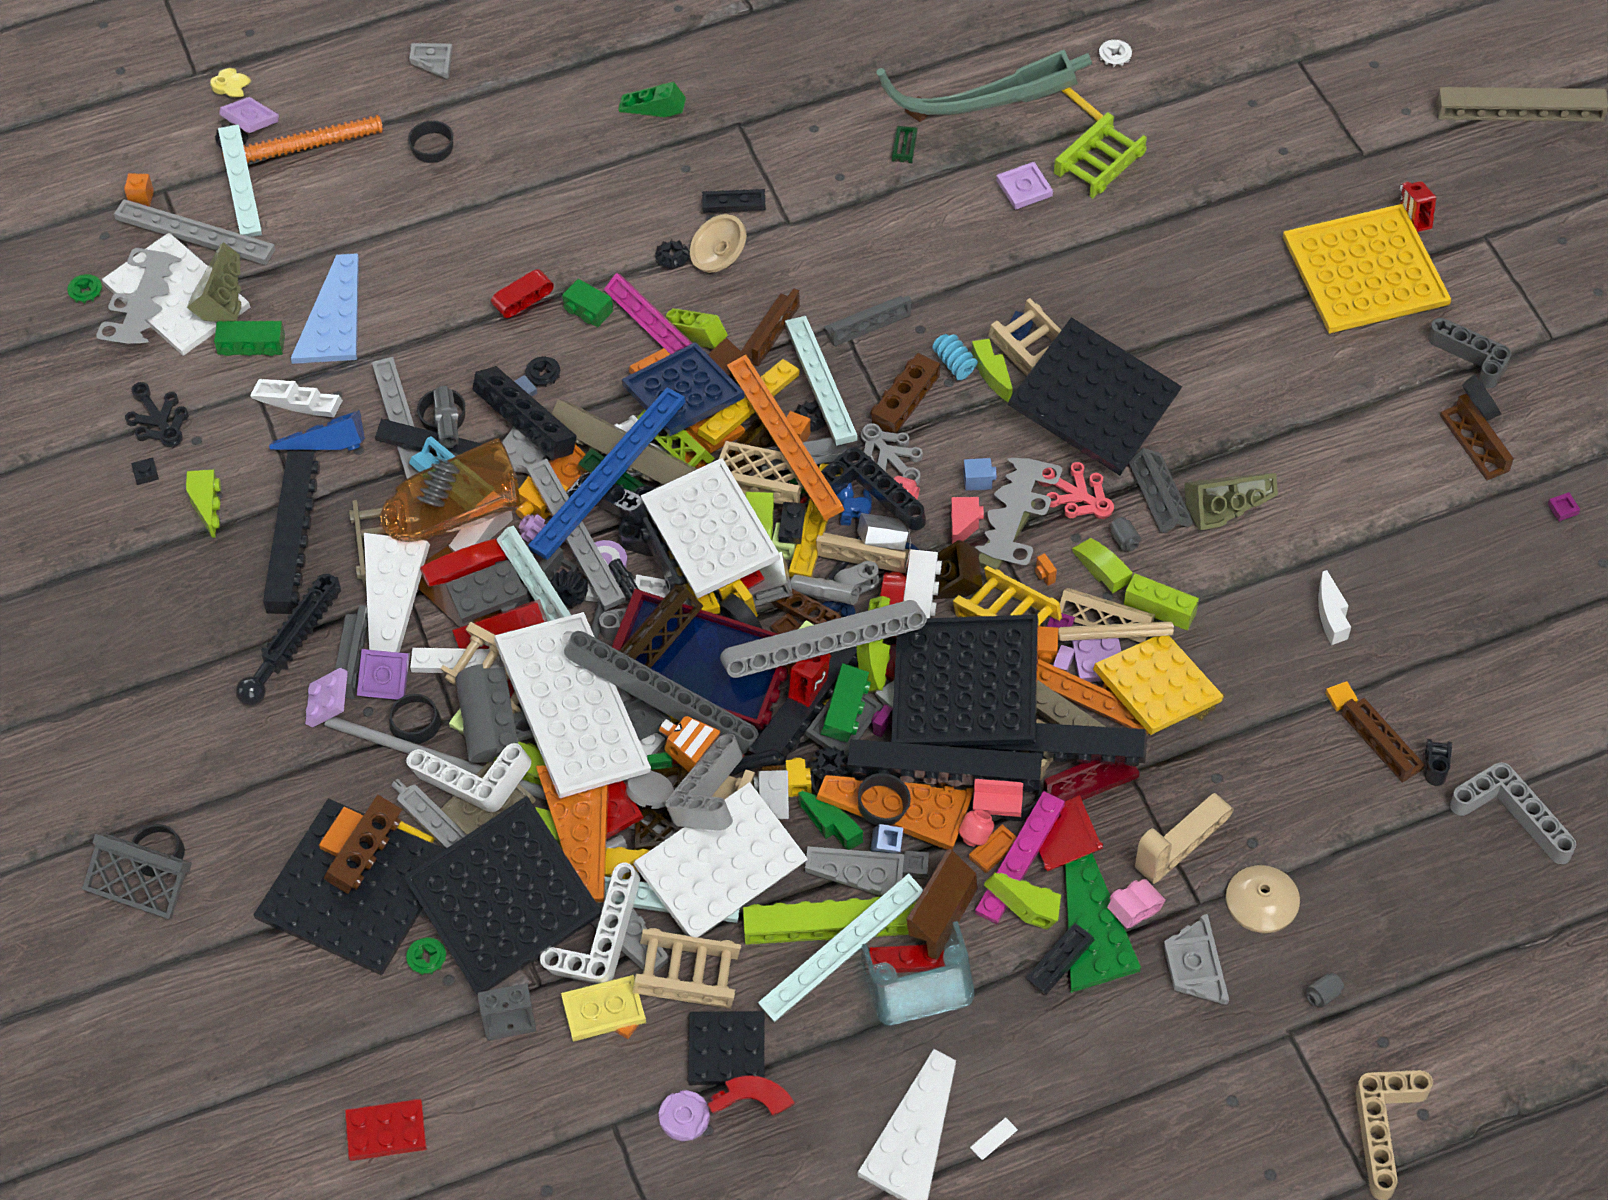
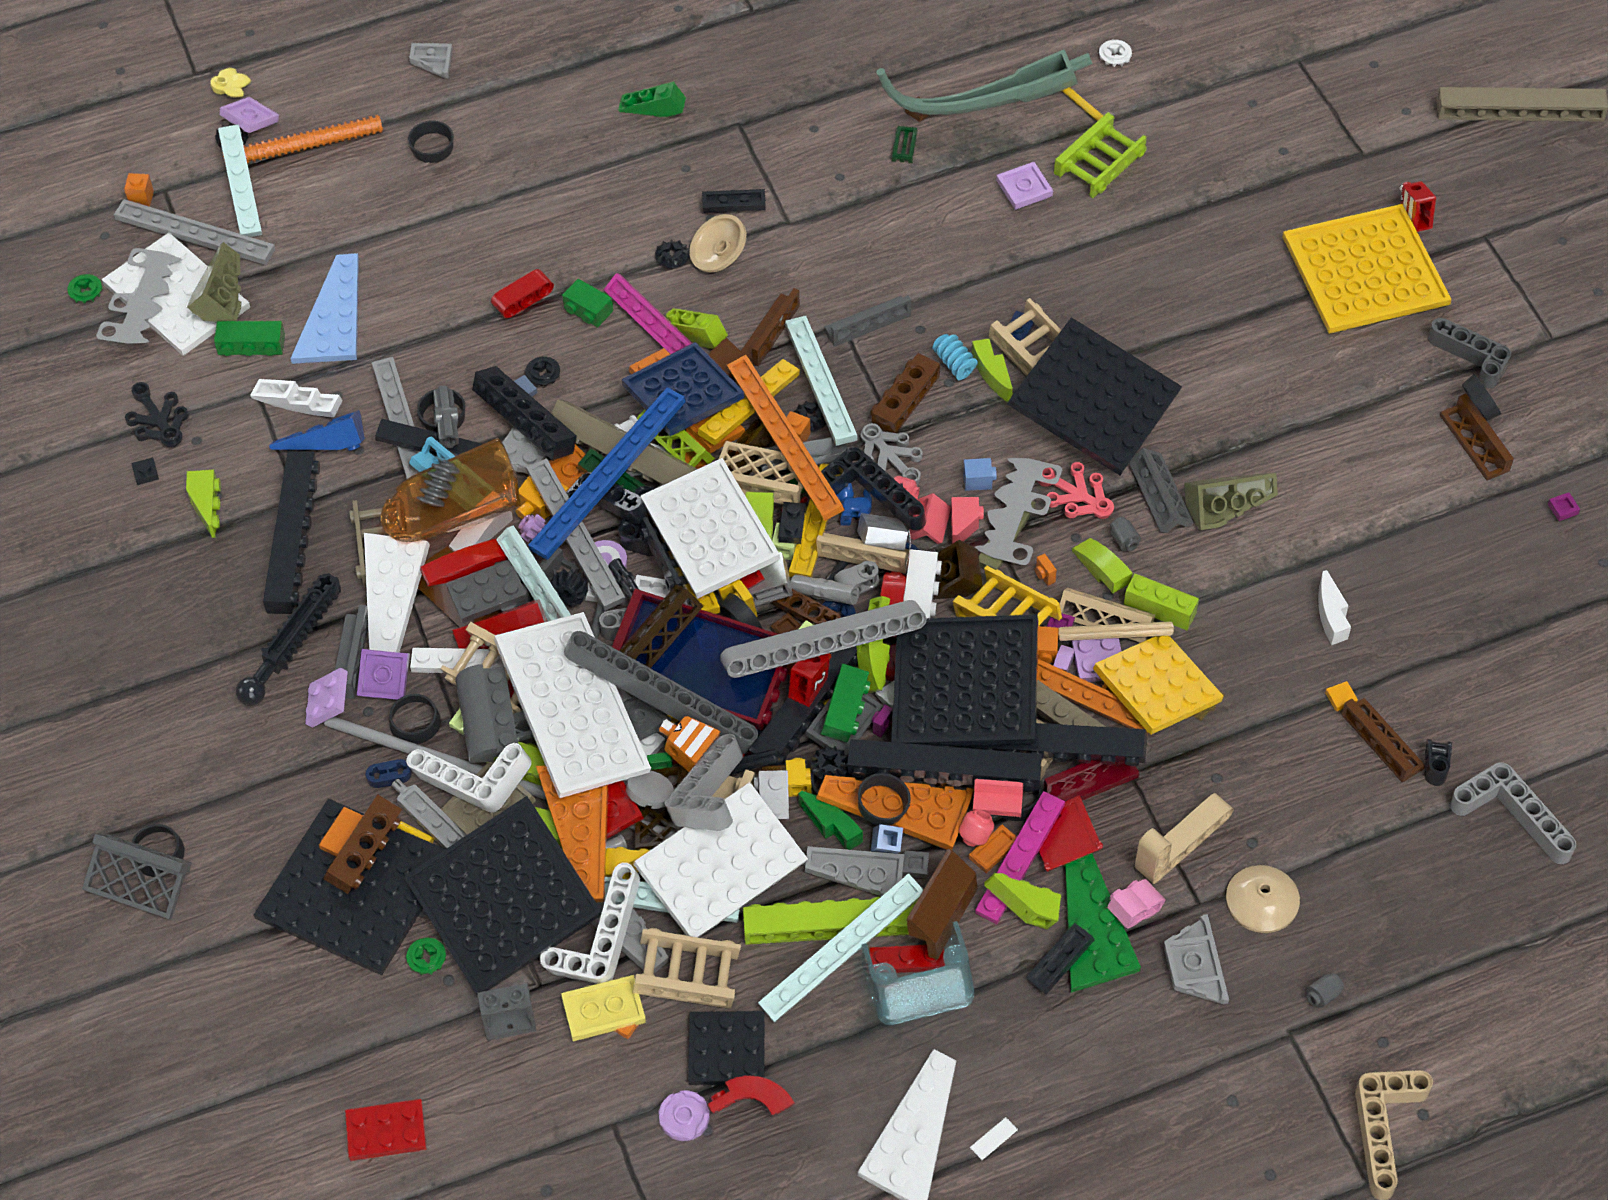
none -> dark blue beam [366,759,412,788]
none -> coral panel [908,493,951,544]

